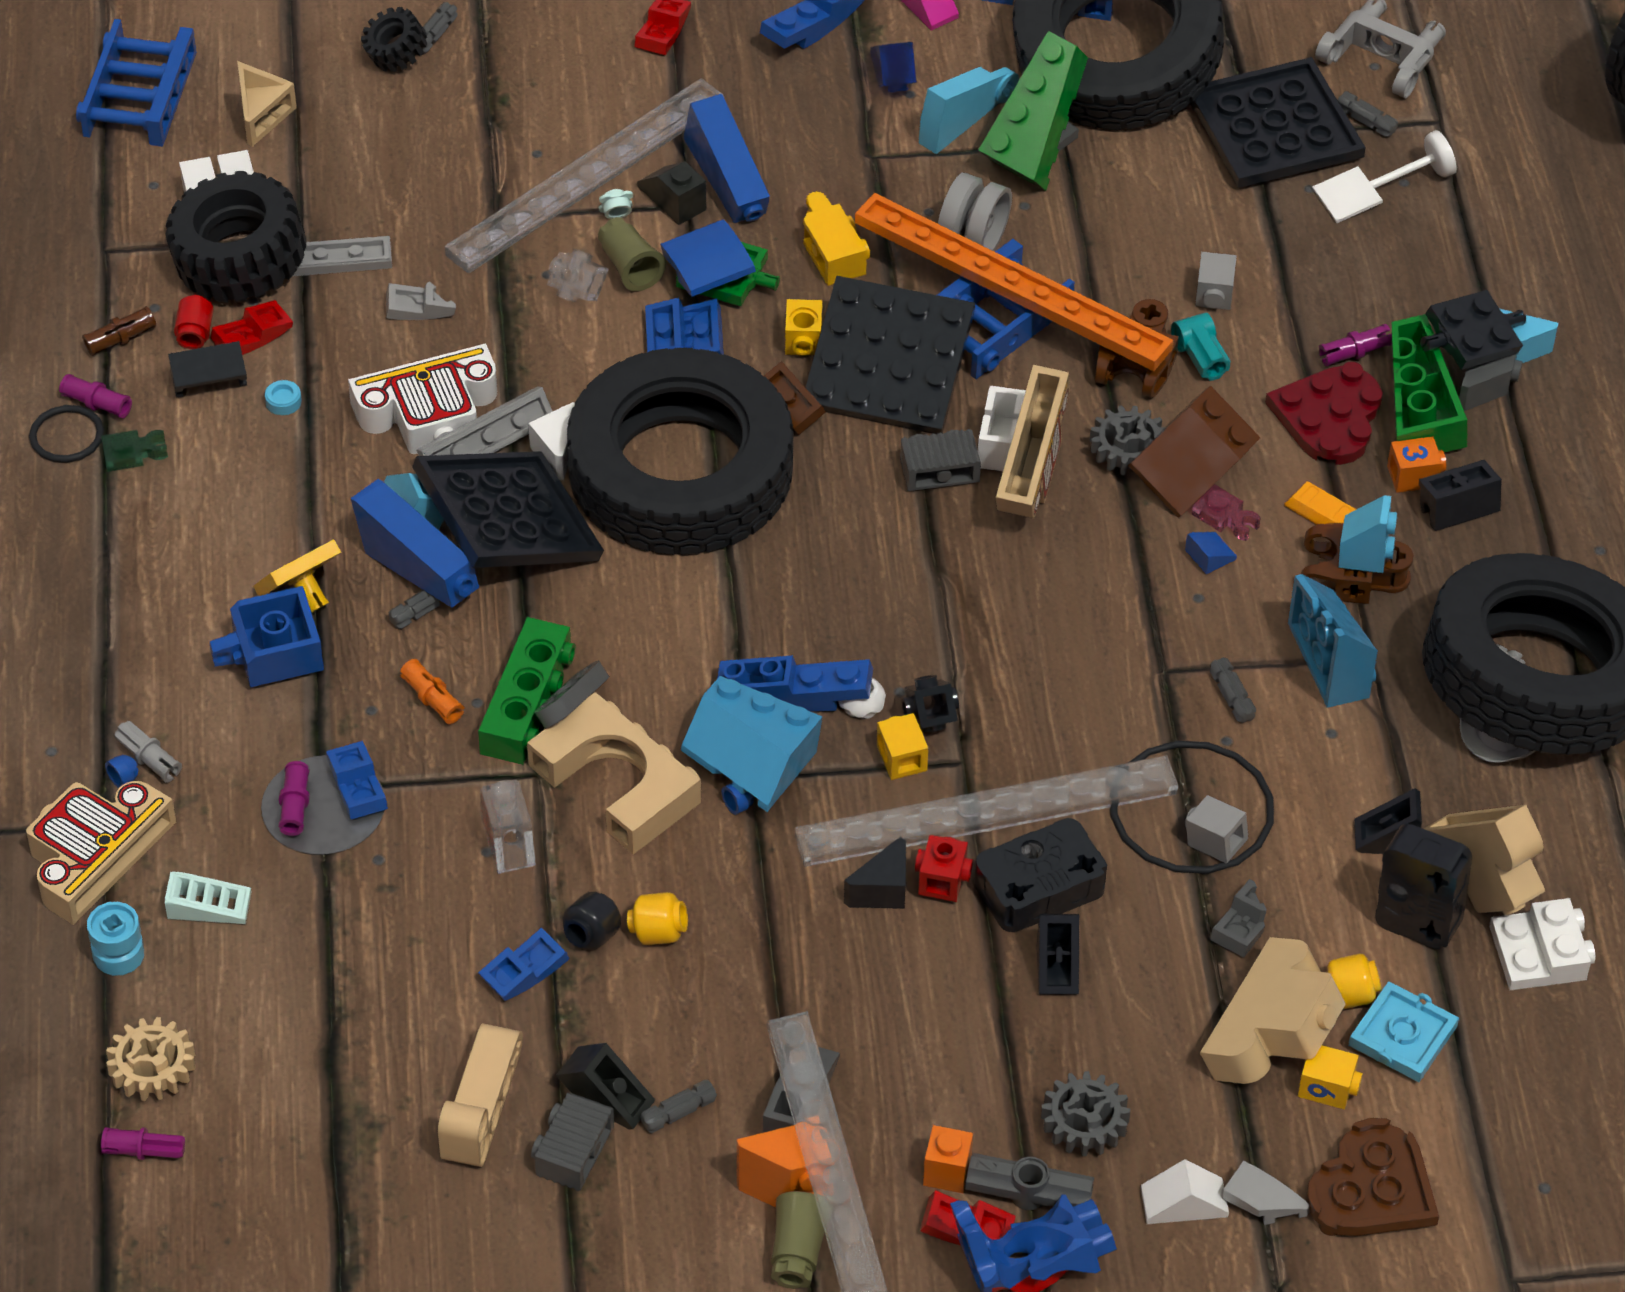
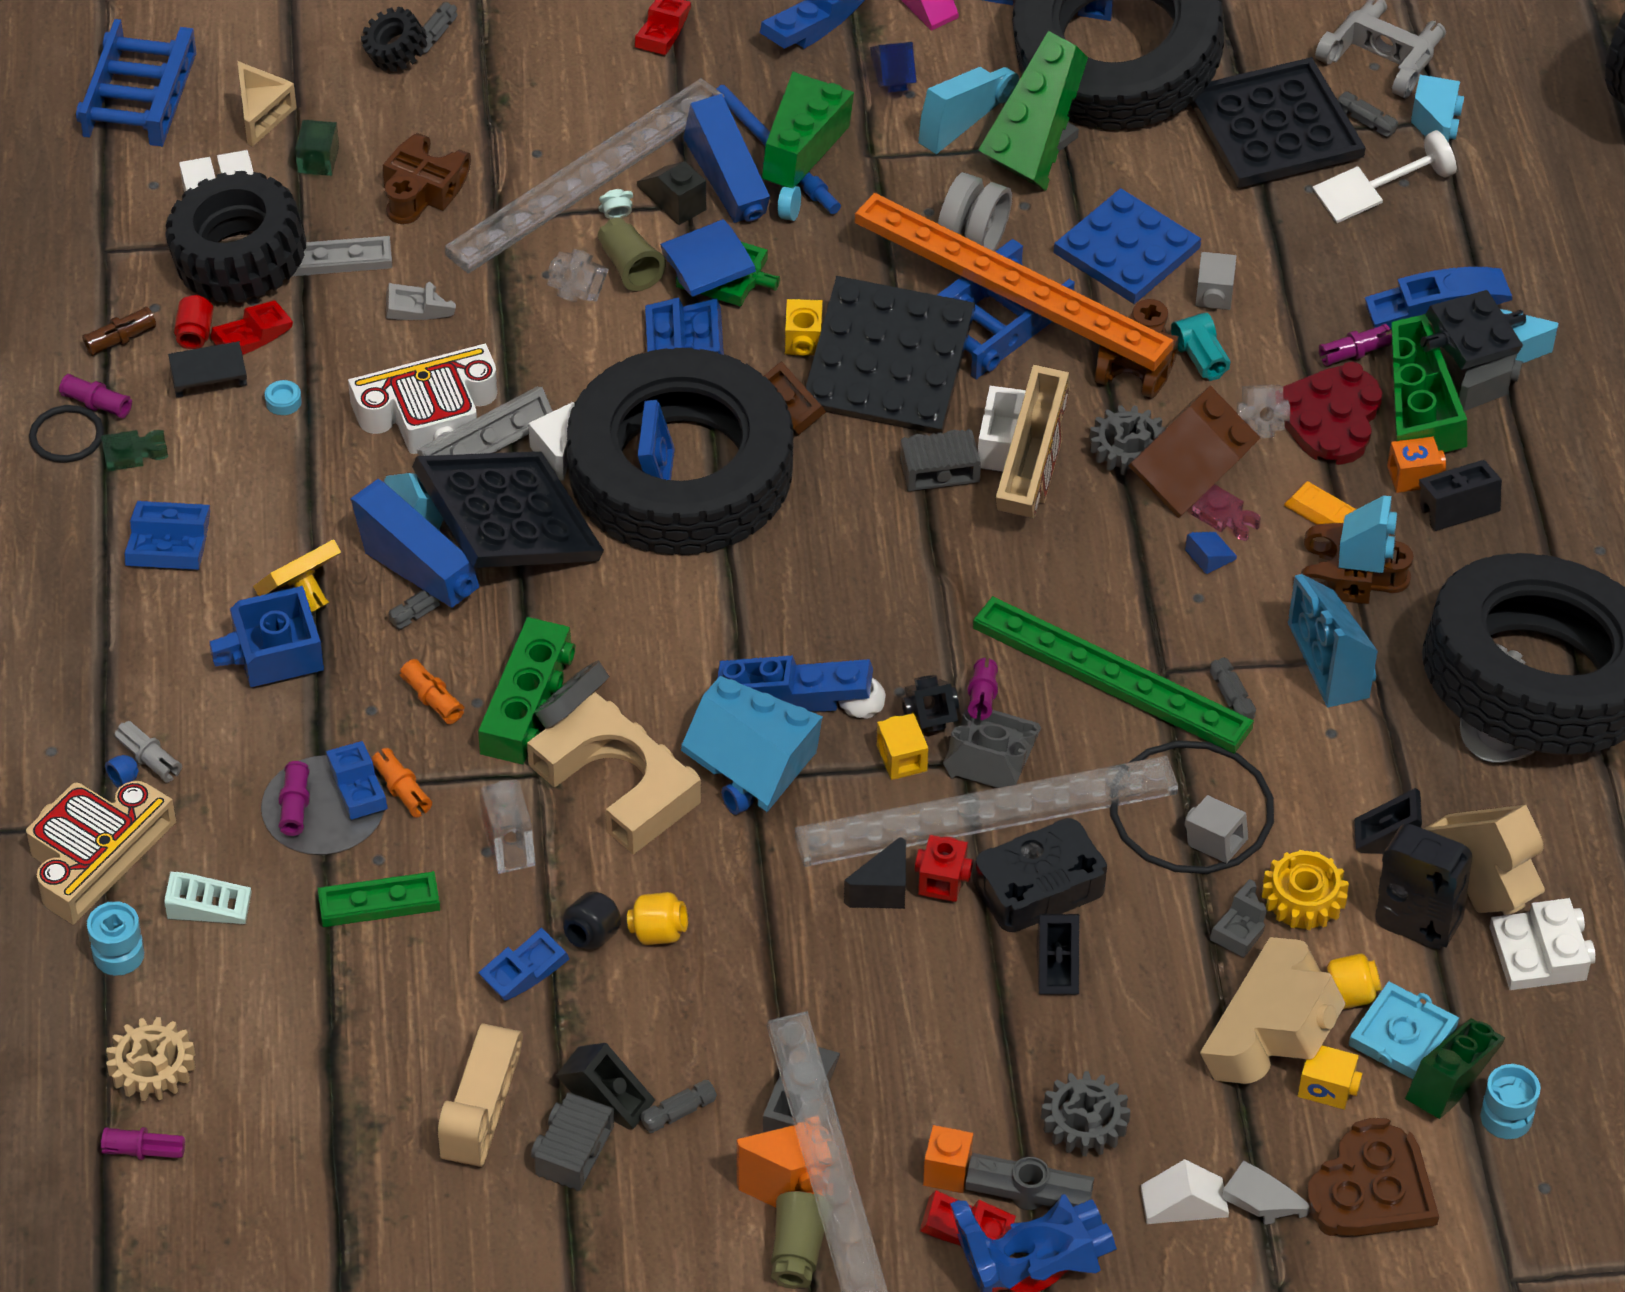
yellow hinge [803,191,870,286] -> none
none -> blue slope [124,501,210,570]
none -> clear green brick [295,120,339,176]
none -> green tile [318,871,440,927]
none -> orange pin [372,748,432,817]
none -> reddish brown piece [383,133,471,224]
none -> blue tile [638,400,675,480]
none -> blue bar [715,85,841,214]
none -> green wedge [762,71,854,188]
none -> medium azure tile [778,186,801,221]
none -> dark grey slope [943,709,1041,794]
none -> magenta pin [968,658,998,720]
none -> green tile [973,596,1254,754]
none -> blue plate [1054,188,1201,304]
none -> clear brick [1237,384,1290,438]
none -> yellow gear [1262,850,1349,930]
none -> blue slope [1365,267,1512,328]
none -> dark green slope [1405,1018,1505,1119]
none -> medium azure slope [1411,75,1464,142]
none -> medium azure wheel [1480,1064,1541,1139]

